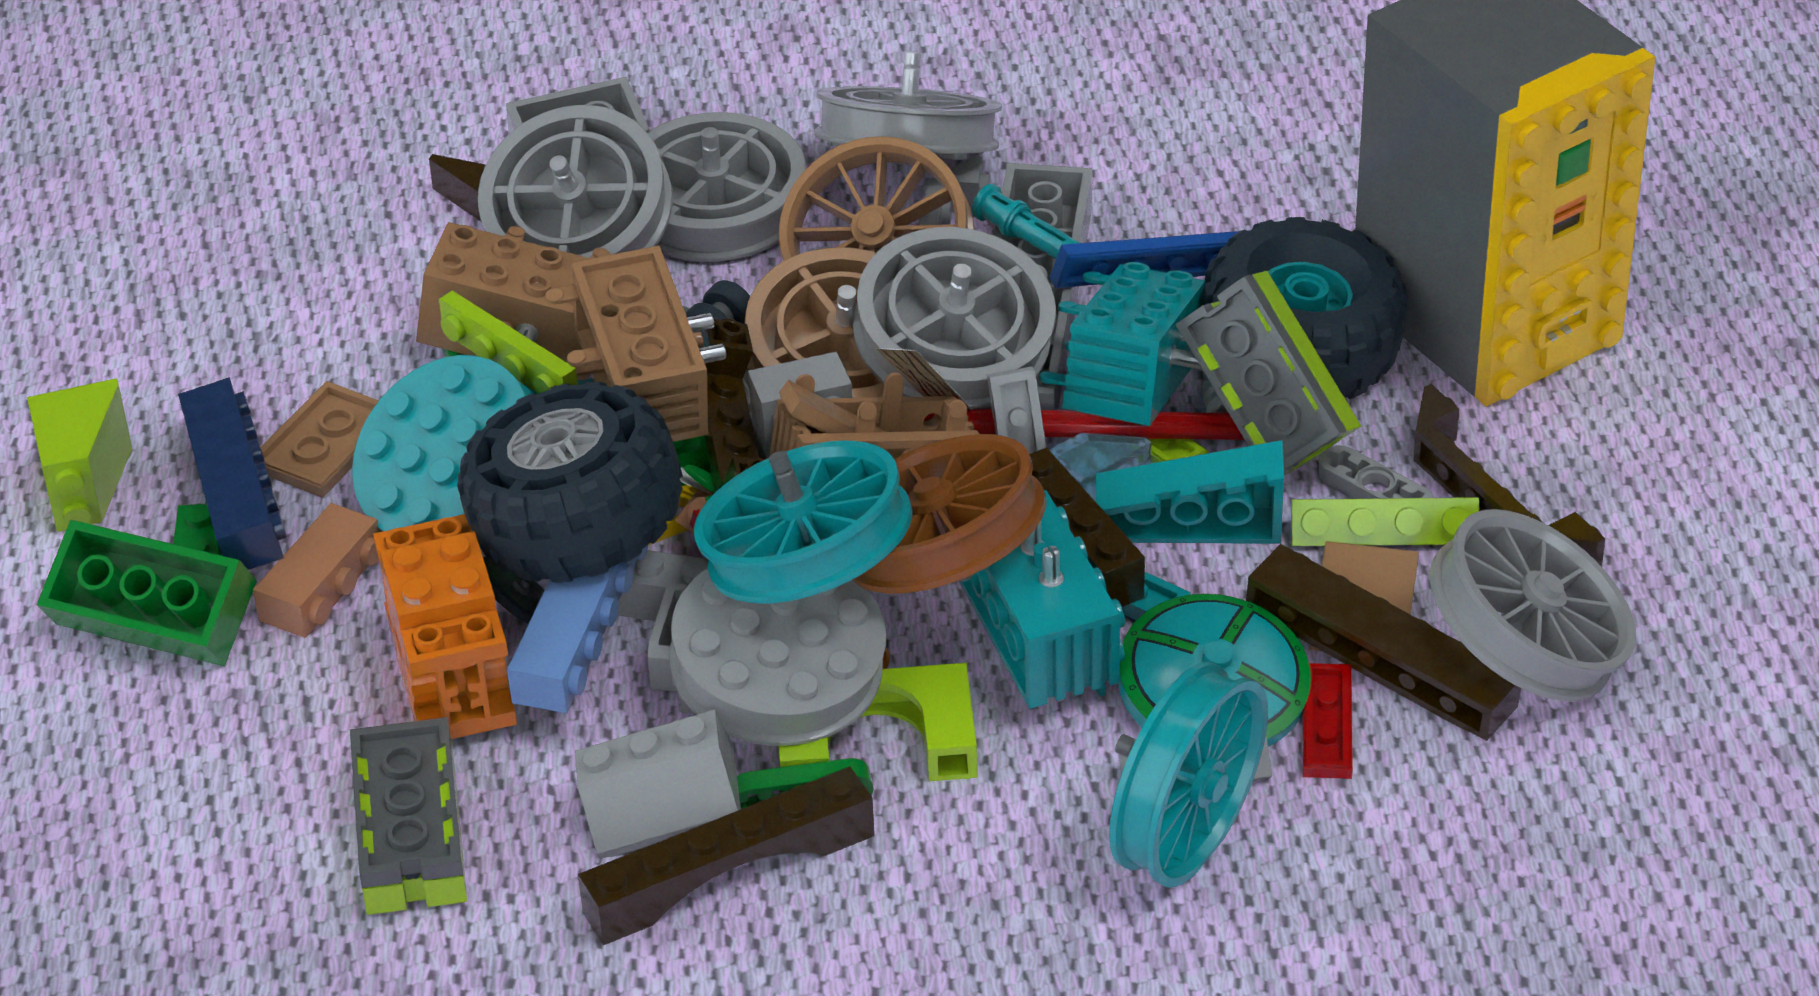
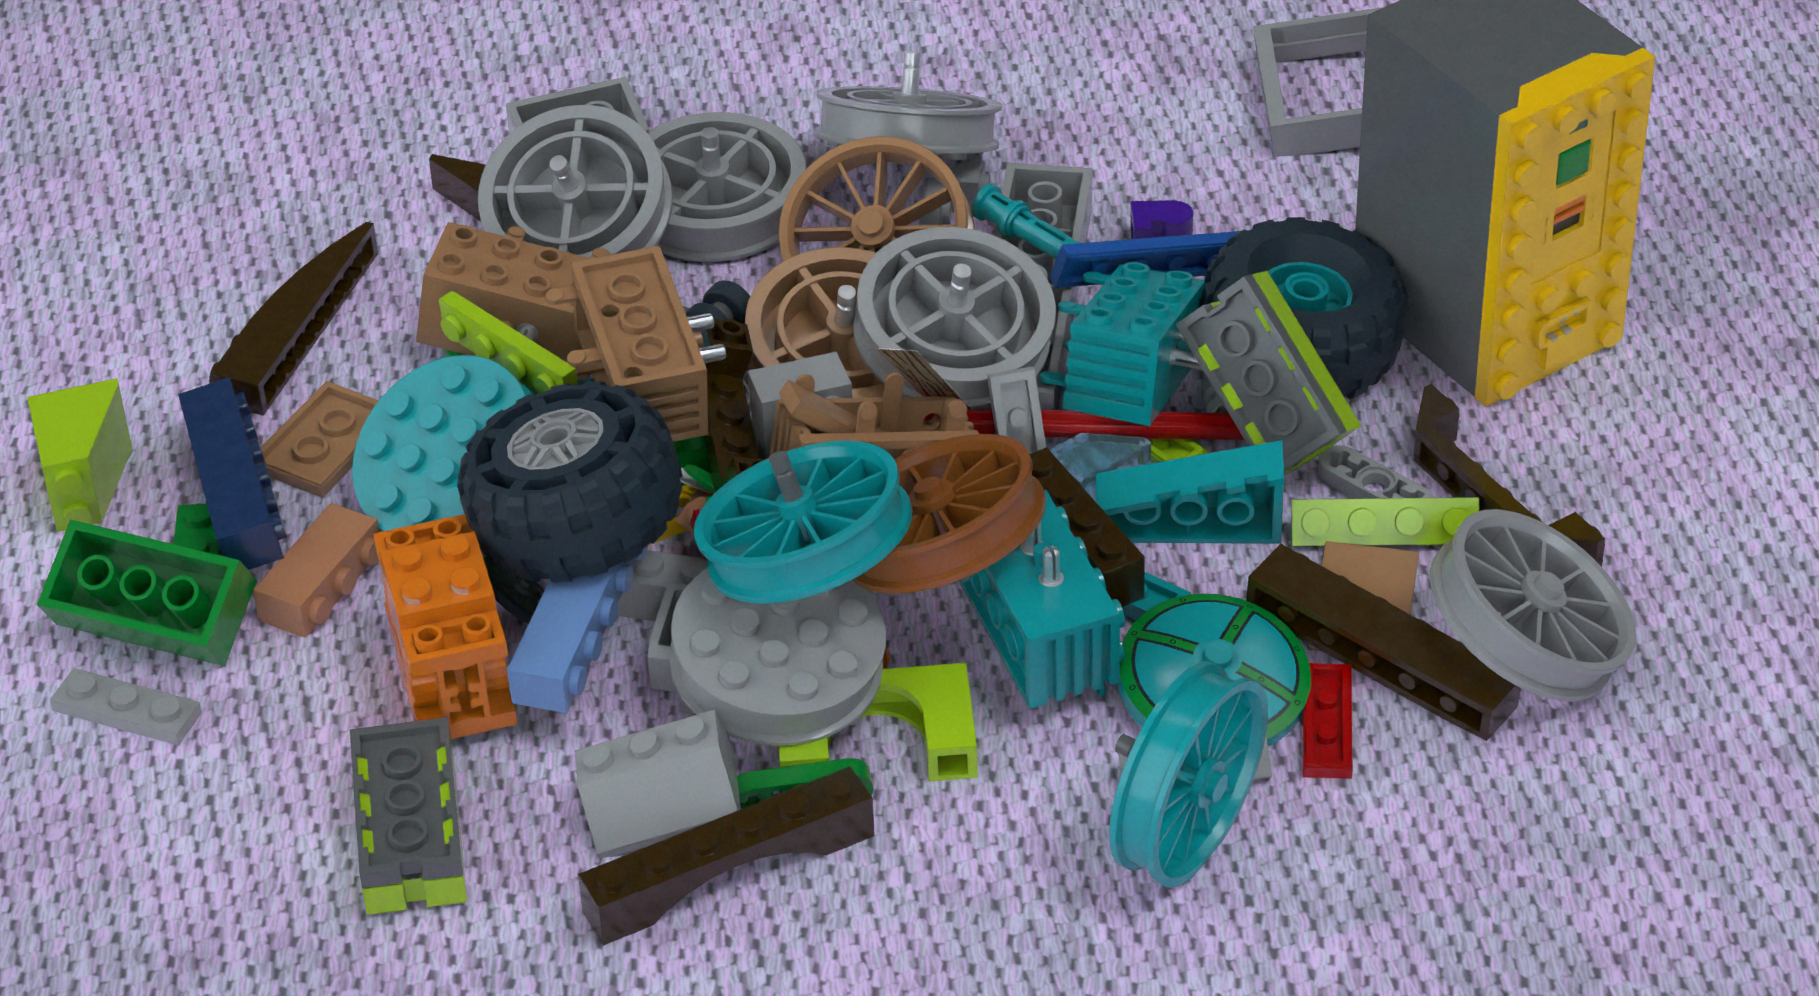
none -> light grey plate [50,668,202,746]
none -> dark brown slope [209,222,378,416]
none -> dark purple leg [1130,200,1194,239]
none -> light grey window [1253,7,1384,157]

